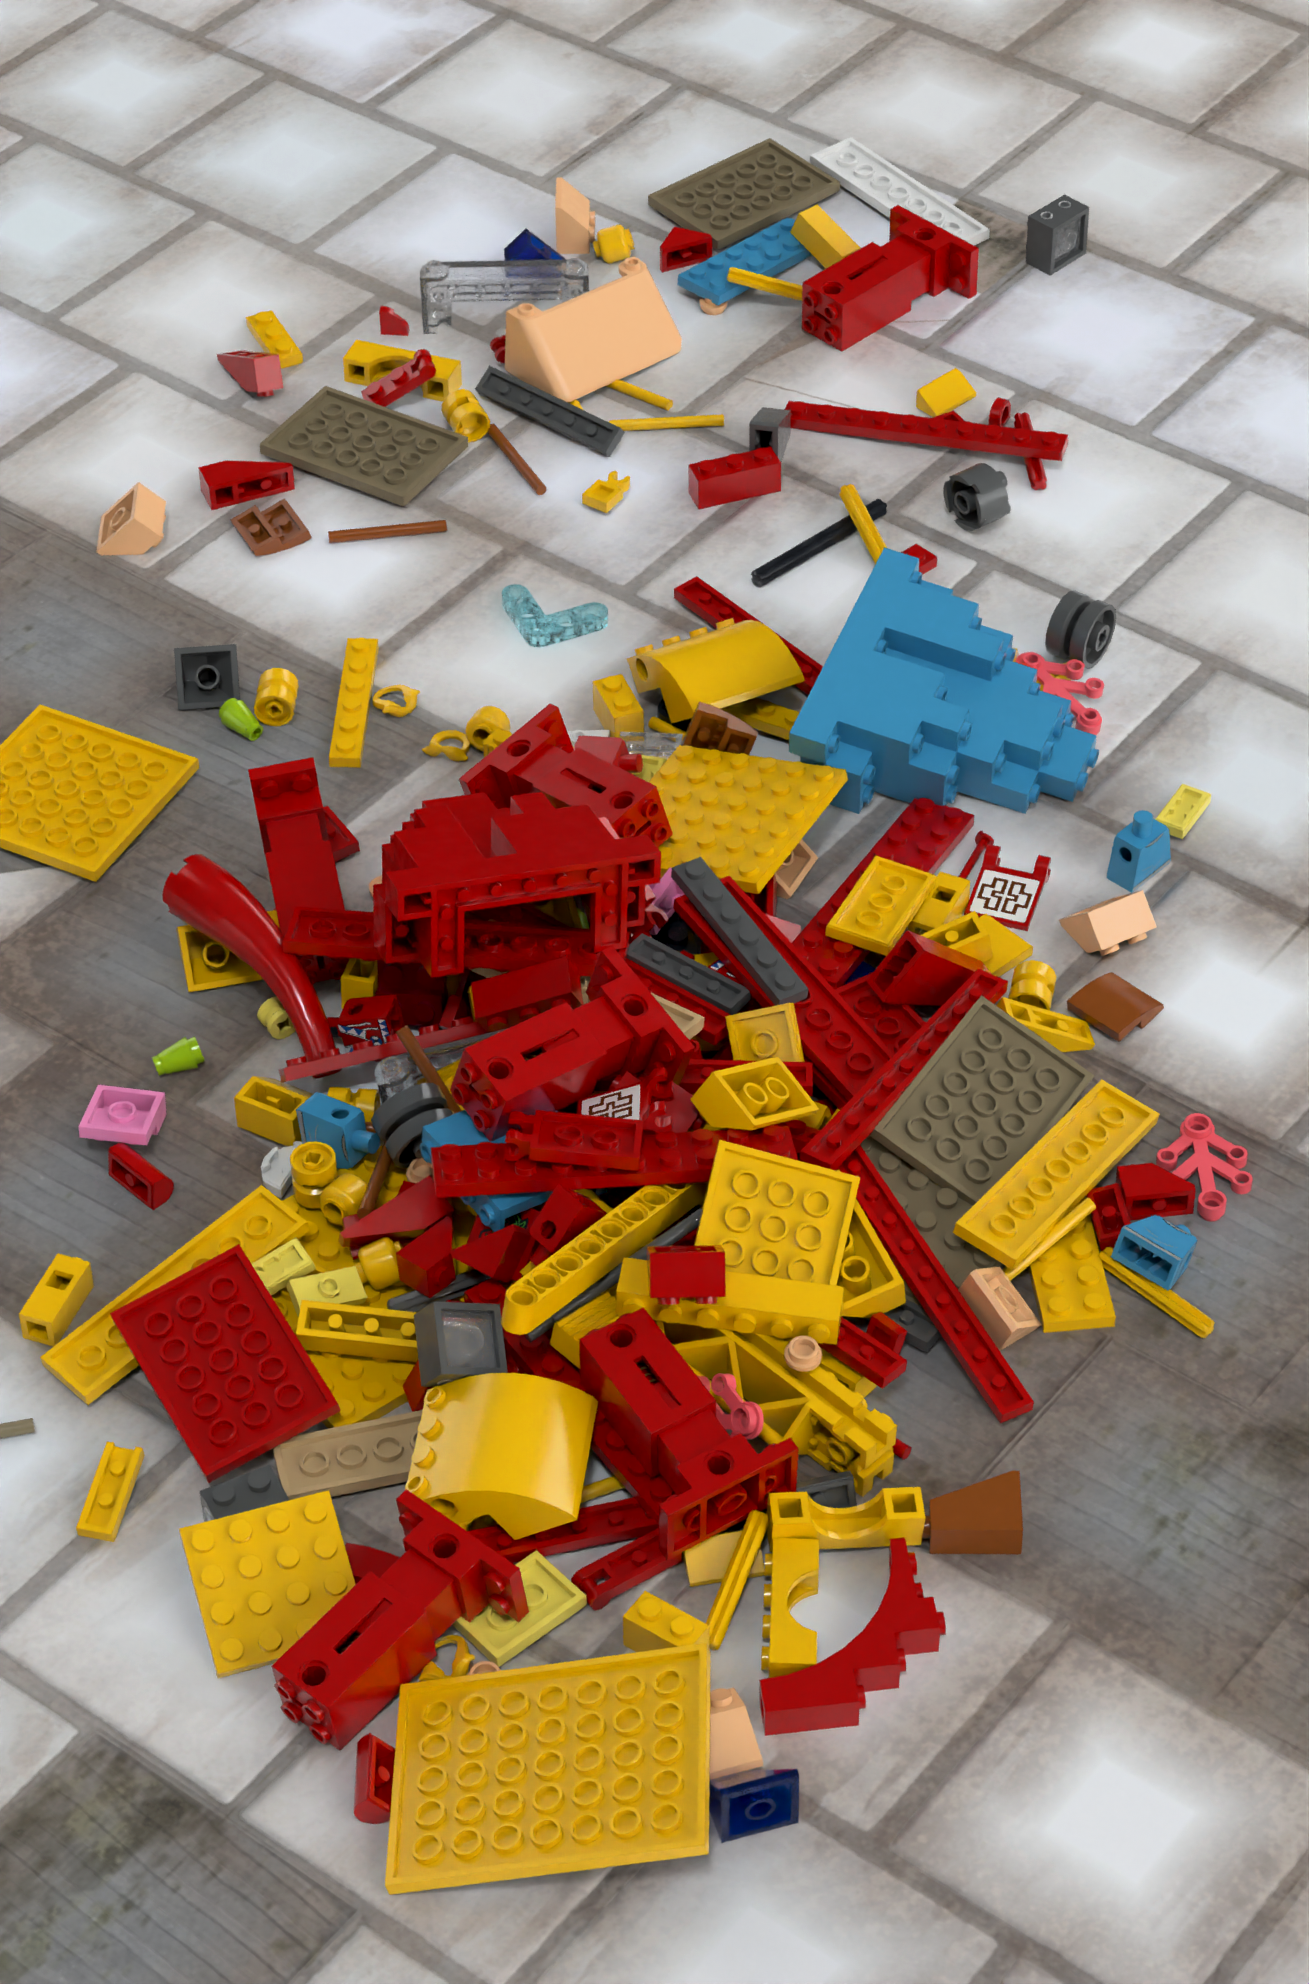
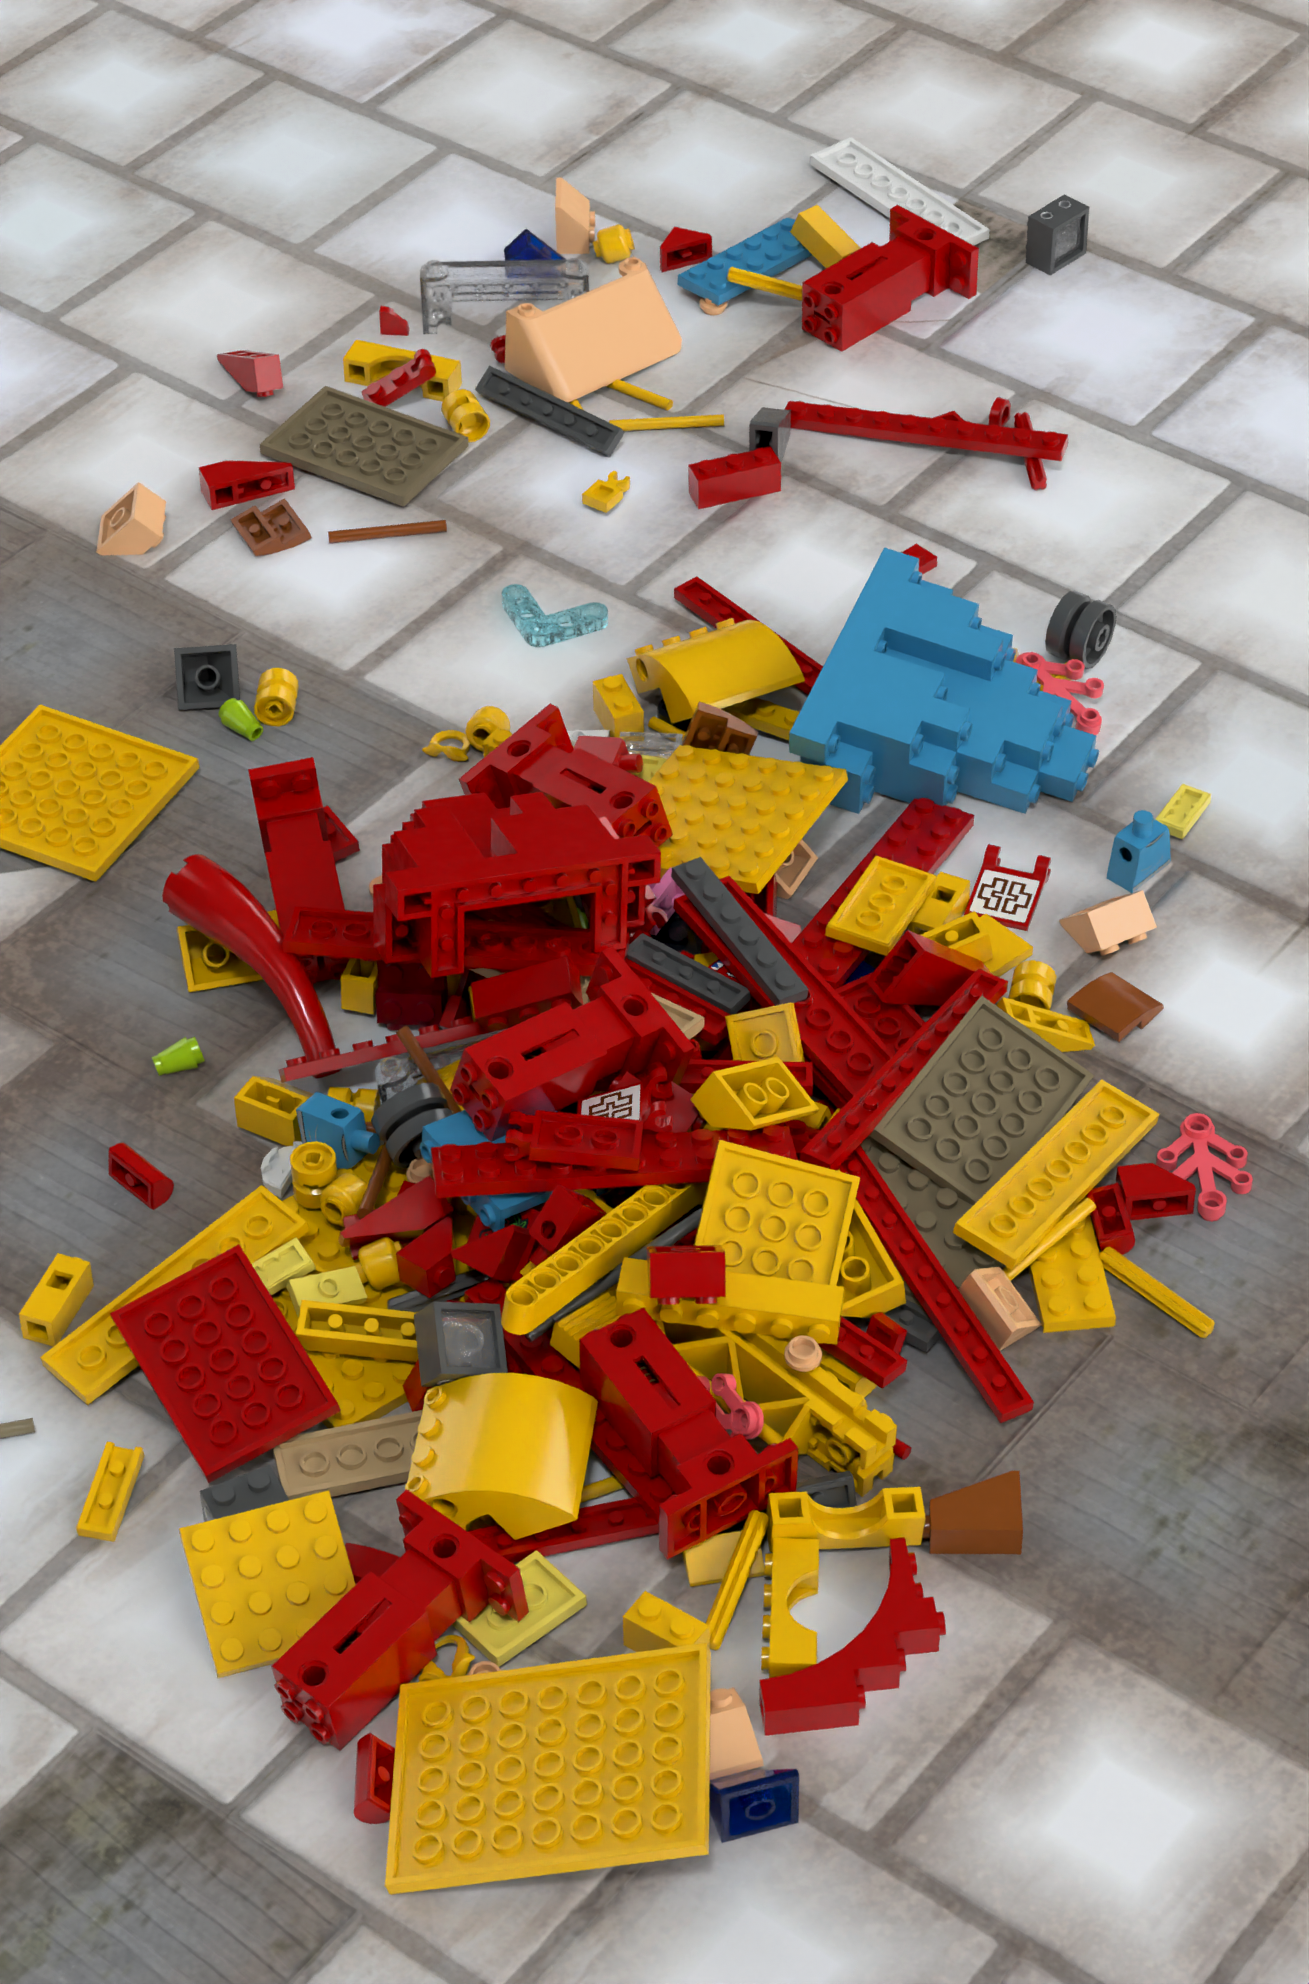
bright pink plate [78,1085,167,1146] -> none
yellow plate [246,310,303,369] -> none
light yellow wheel [257,996,295,1039] -> none
red torso [327,995,405,1065] -> none
yellow plate [329,638,379,768] -> none
yellow piece [372,684,420,717] -> none
dark orange bar [487,424,547,495] -> none
red plate [571,1528,682,1610] -> none
dark tan plate [648,138,840,250] -> none
black axle [751,499,887,587] -> none
yellow axle [839,484,887,564] -> none
yellow slope [916,368,977,417] -> none
dark grey brick [943,463,1011,531] -> none
red piece [958,831,994,879] -> none
dark azure torso [1111,1215,1197,1290] -> none

